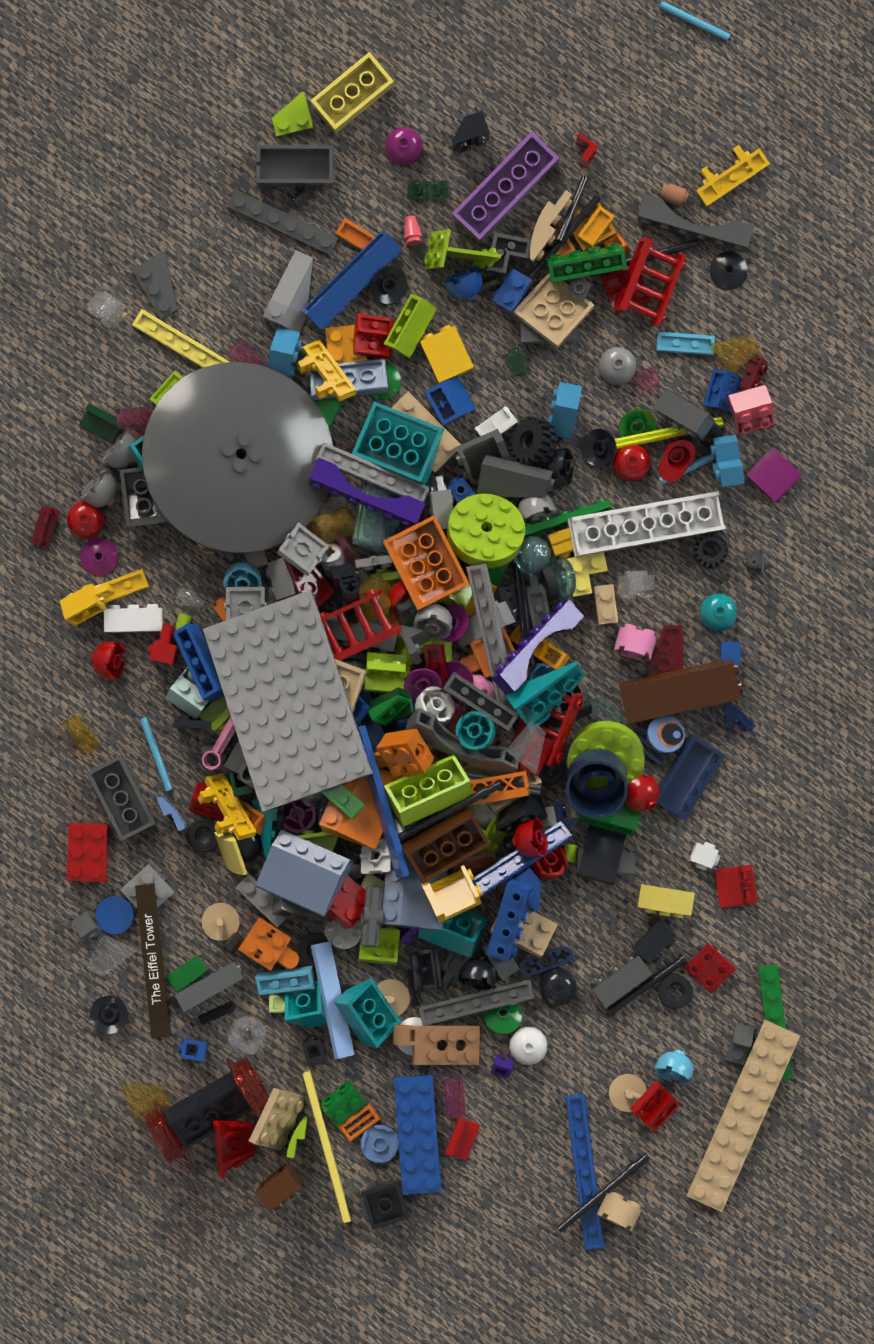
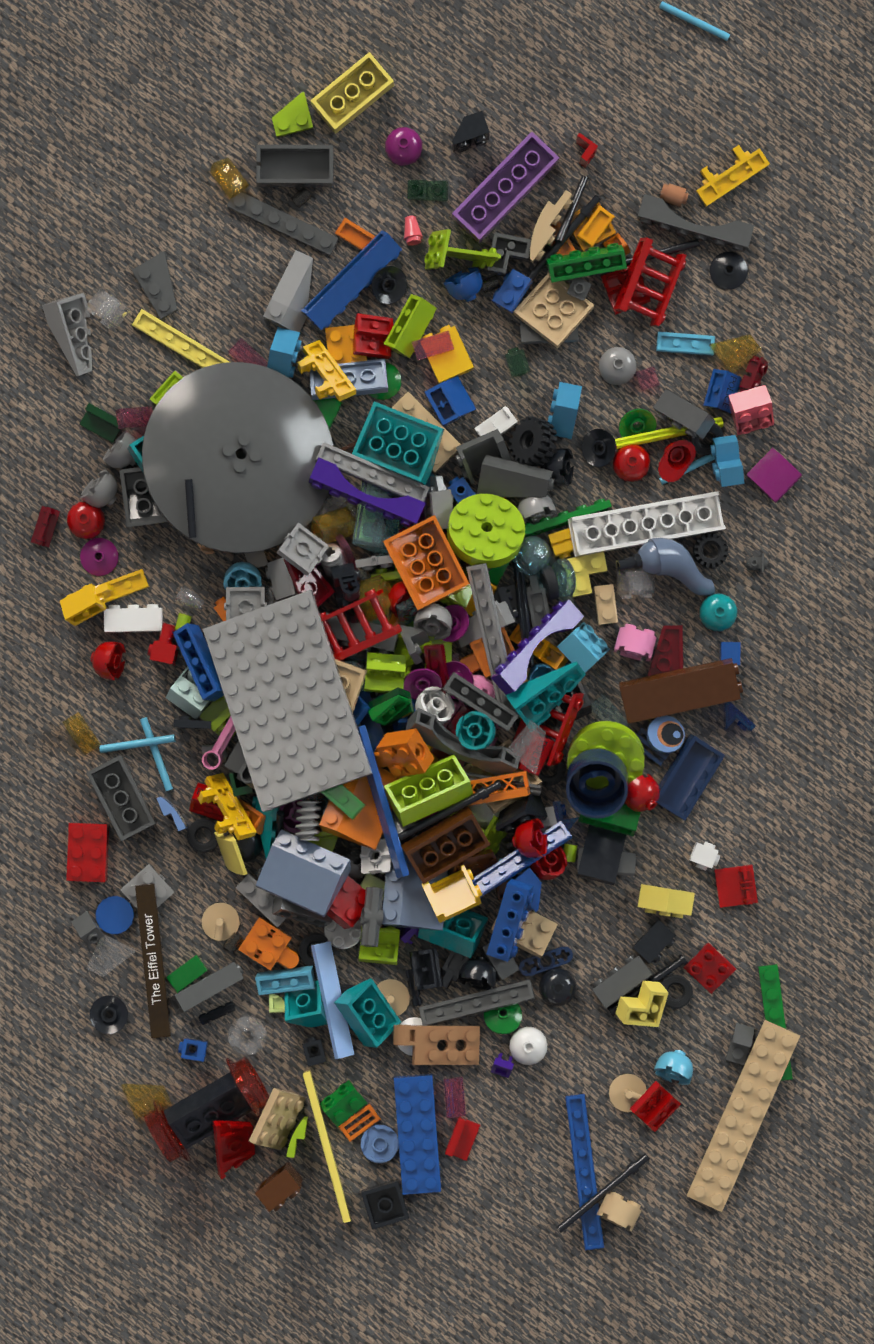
none -> light grey wedge [42,293,92,376]
none -> medium azure bar [100,734,176,753]
none -> black bar [185,479,197,538]
none -> clear yellow slope [210,158,249,198]
none -> light grey piece [295,801,321,841]
none -> clear pink tile [412,331,454,361]
none -> medium azure slope [557,622,610,673]
none -> light yellow brick [615,981,668,1027]
none -> sand blue animal [616,538,715,596]

